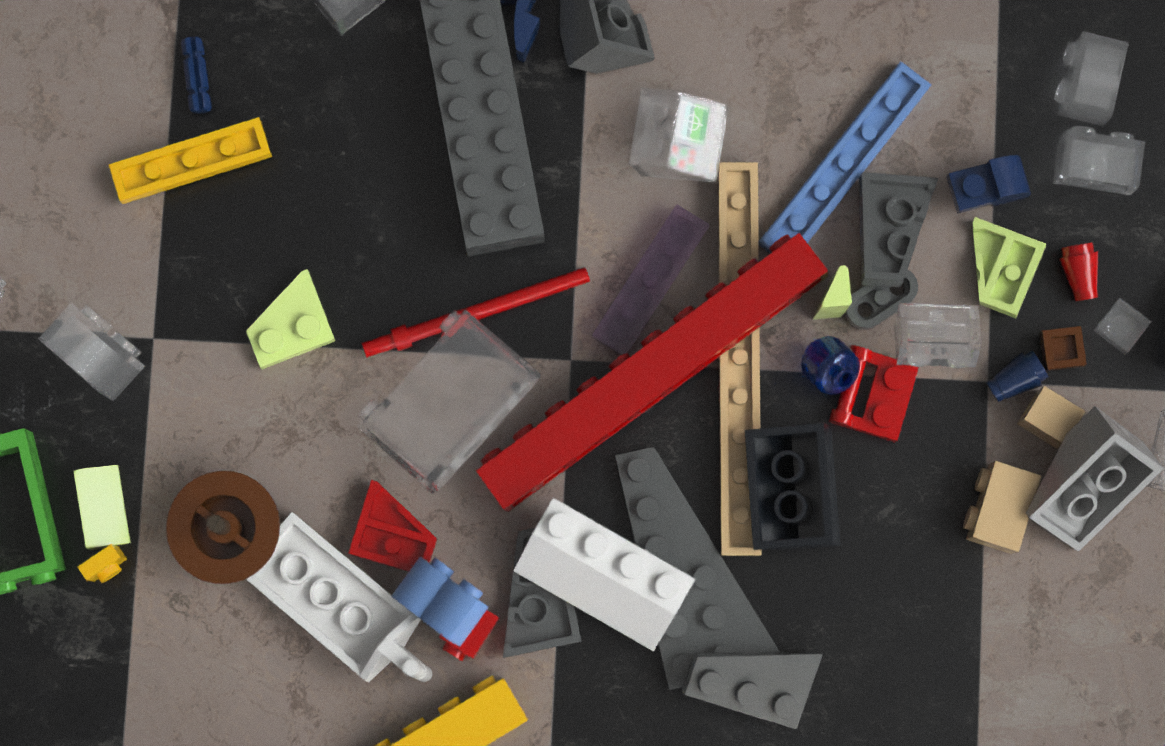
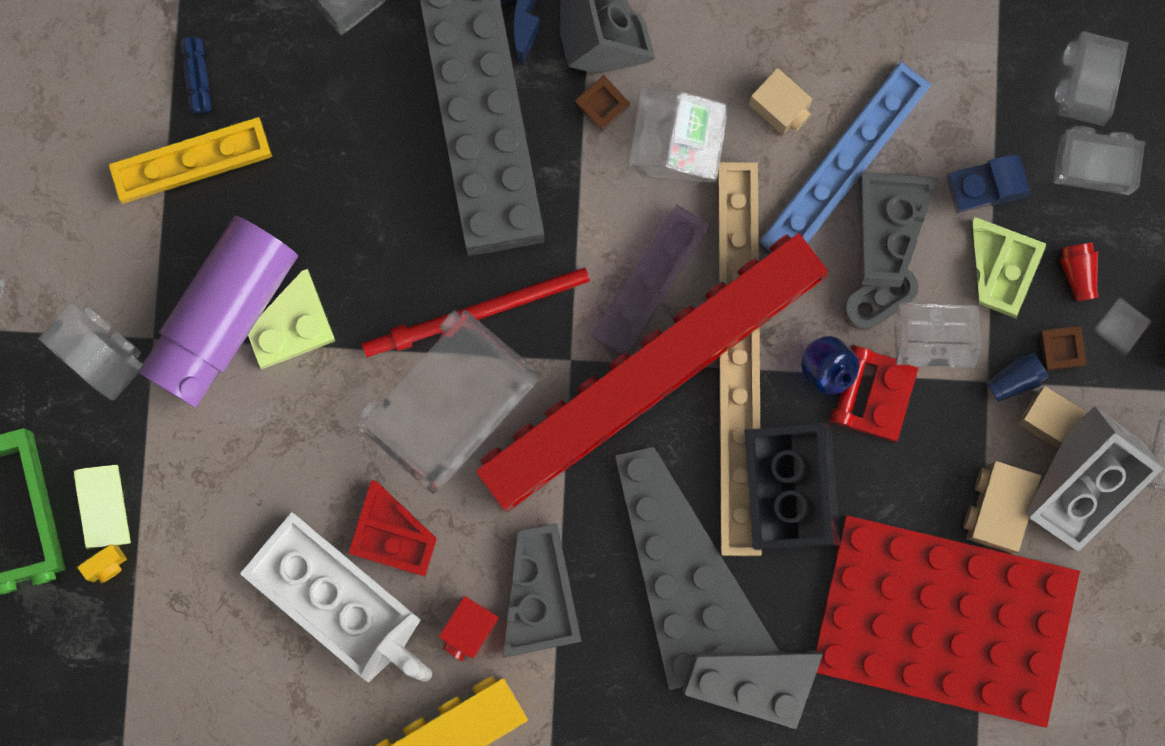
reddish brown piece [166,471,280,584] -> none
medium blue brick [392,557,488,647] -> none
white slope [513,498,695,651] -> none
yellowish green slope [813,265,852,319] -> none
none -> medium lavender piece [138,215,298,408]
none -> reddish brown plate [575,75,630,132]
none -> tan brick [749,68,813,136]
none -> red plate [815,515,1080,728]

